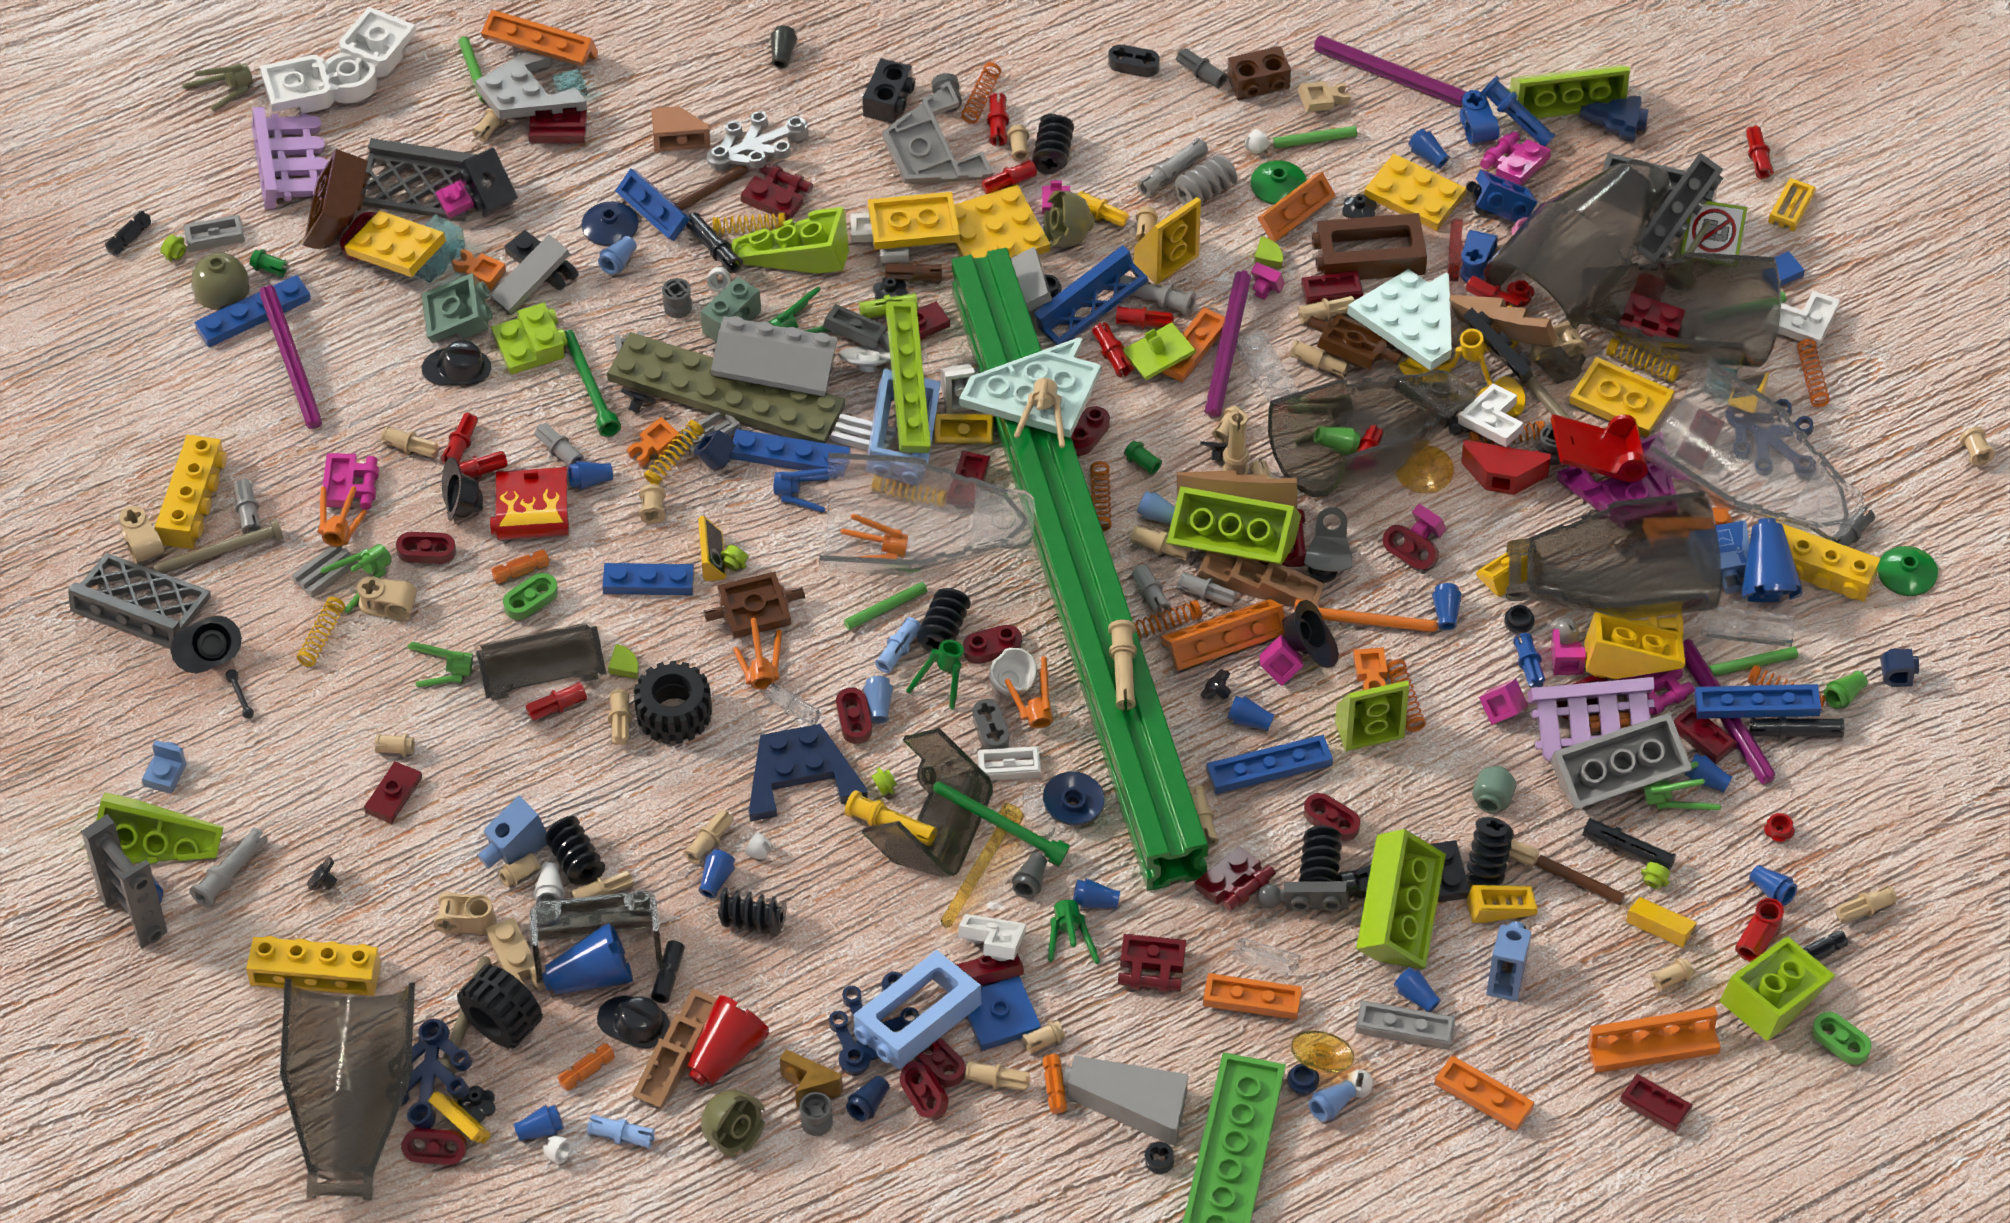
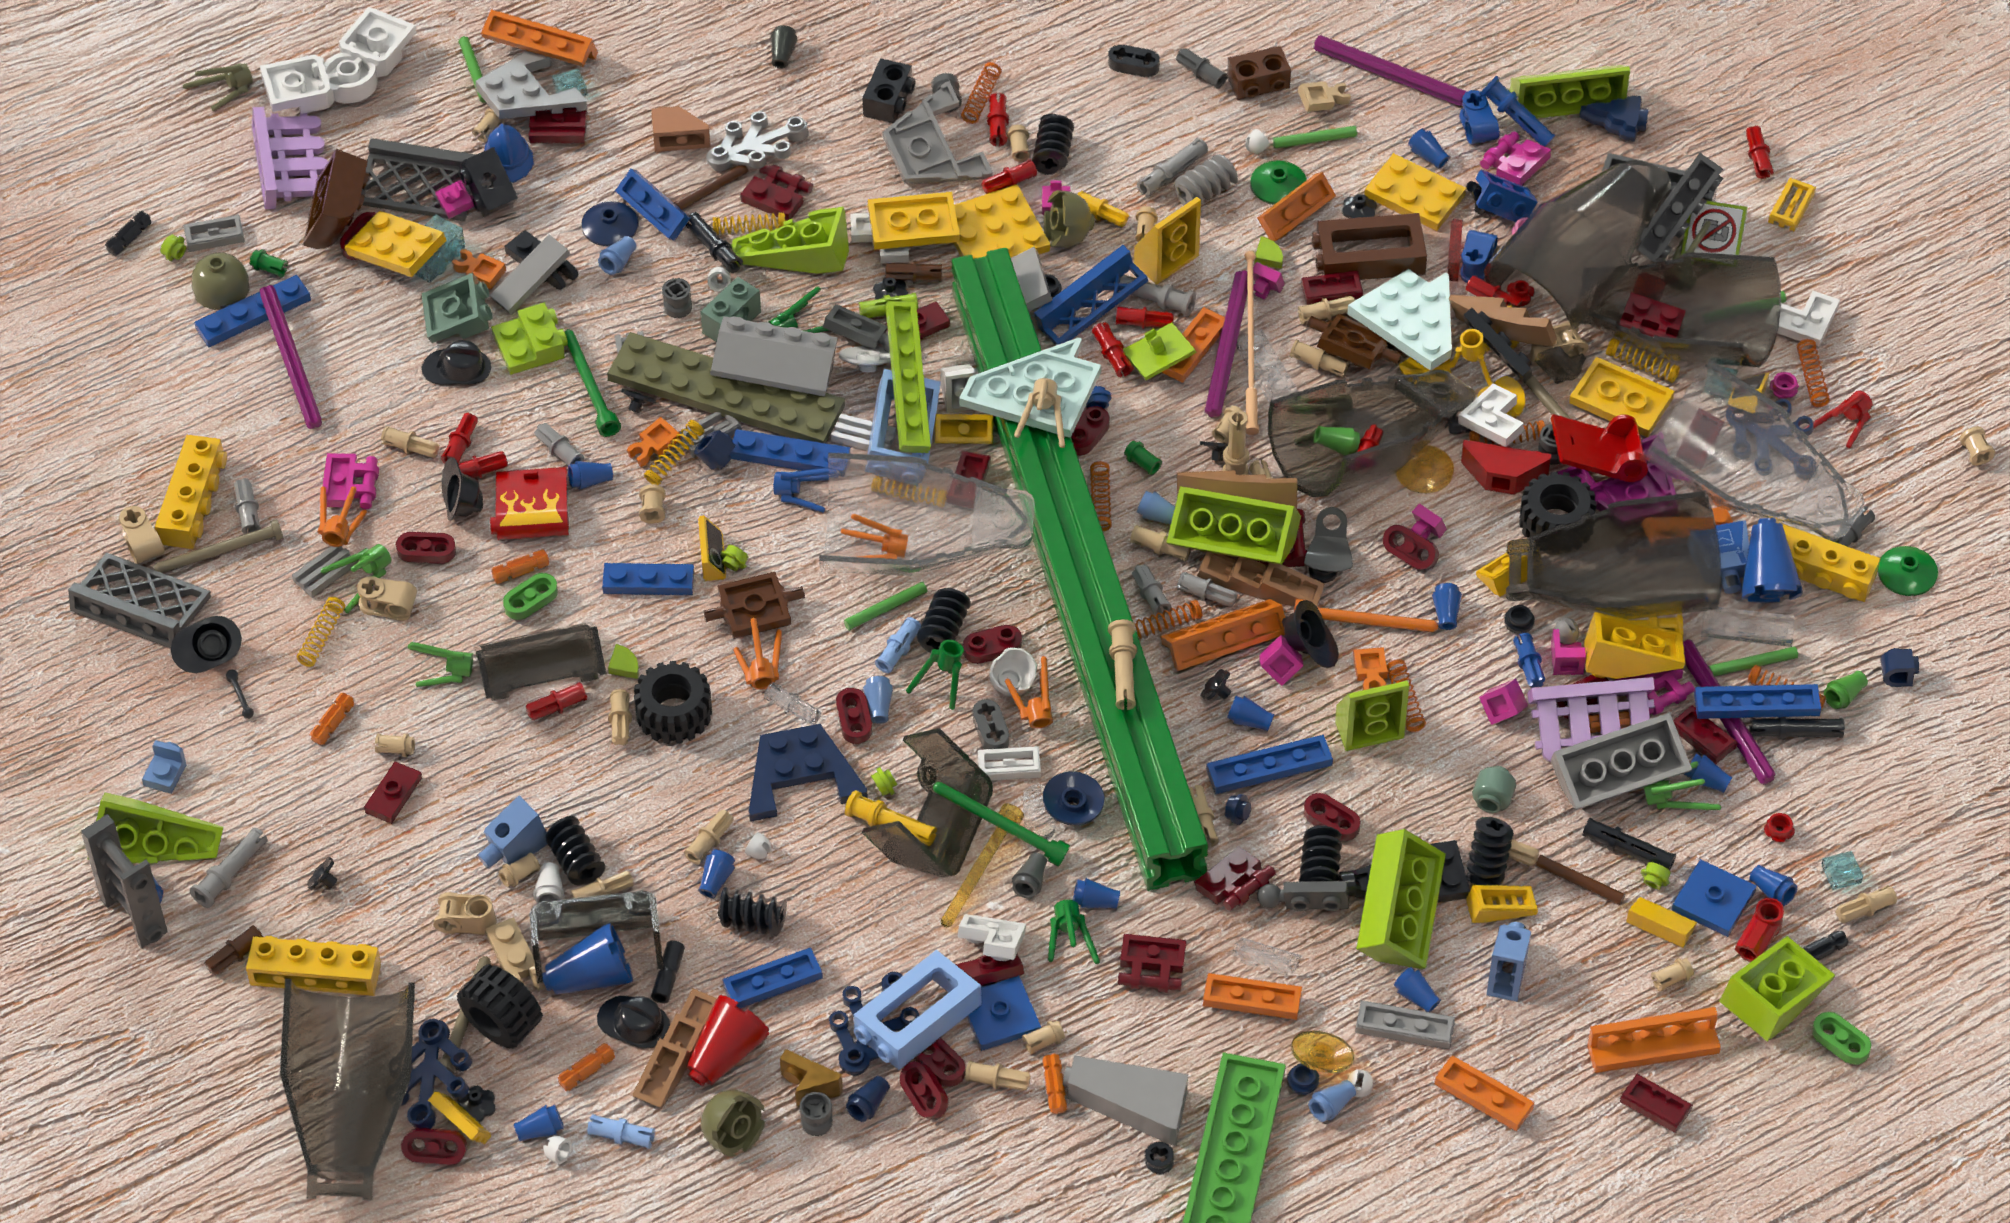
blue tile [1764,251,1805,287] -> none
none -> reddish brown axle [205,925,263,975]
none -> orange axle [310,693,354,745]
none -> blue piece [484,123,534,183]
none -> blue plate [722,947,823,1009]
none -> blue plate [1086,386,1112,409]
none -> dark blue plate [1225,794,1251,825]
none -> light nougat piece [1244,250,1259,435]
none -> black tyre [1519,472,1596,552]
none -> blue plate [1671,859,1757,937]
none -> dark pink plate [1770,372,1799,399]
none -> red plant [1803,390,1873,448]
none -> clear light blue plate [1821,851,1863,890]

